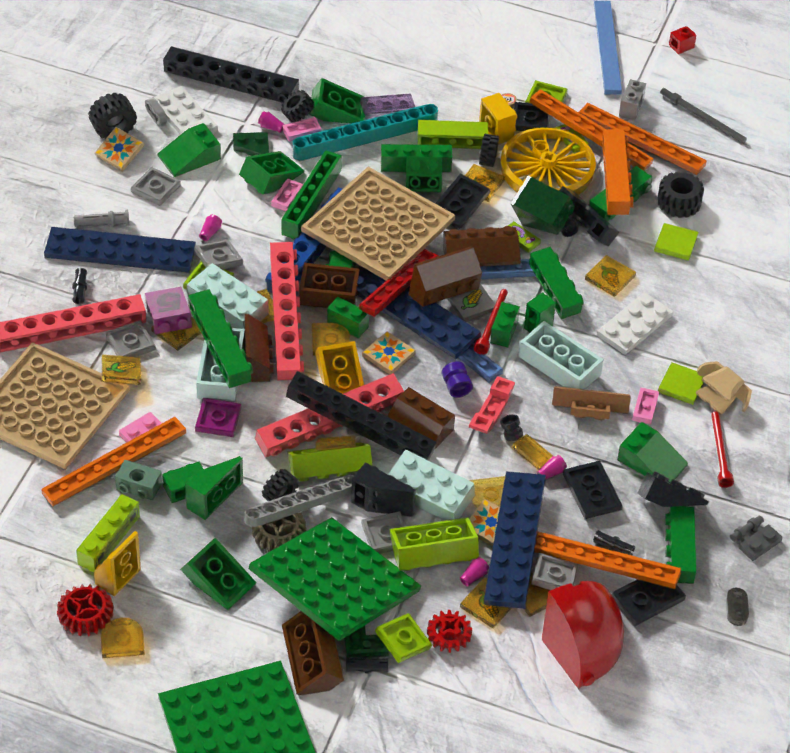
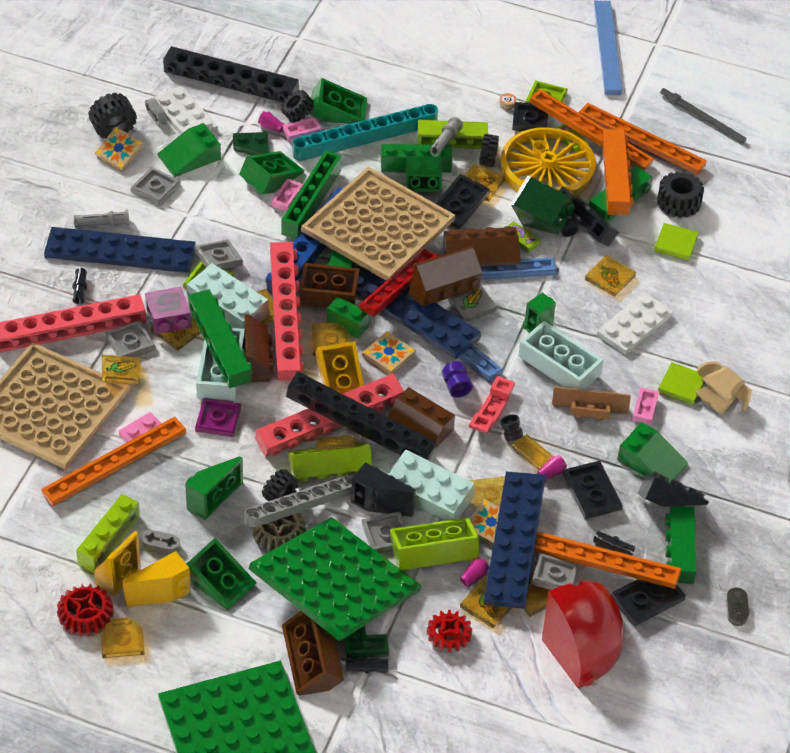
sand green brick [115,460,162,501] -> none
green brick [162,461,203,503] -> none
dark pink cone [199,214,222,241] -> none
clear purple plate [360,93,415,114] -> none
lime tile [375,613,432,663] -> none
red piece [474,289,508,355] -> none
yellow brick [479,93,517,145] -> none
green brick [490,302,520,348] -> none
green brick [529,247,584,319] -> none
light grey brick [619,79,647,120] -> none
red brick [669,26,697,54] -> none
red piece [711,411,734,488] -> none
dark grey plate [730,515,783,561] -> none
none -> yellow slope [122,551,191,607]
none -> light grey beam [142,530,180,555]
none -> light grey pin [430,117,463,156]

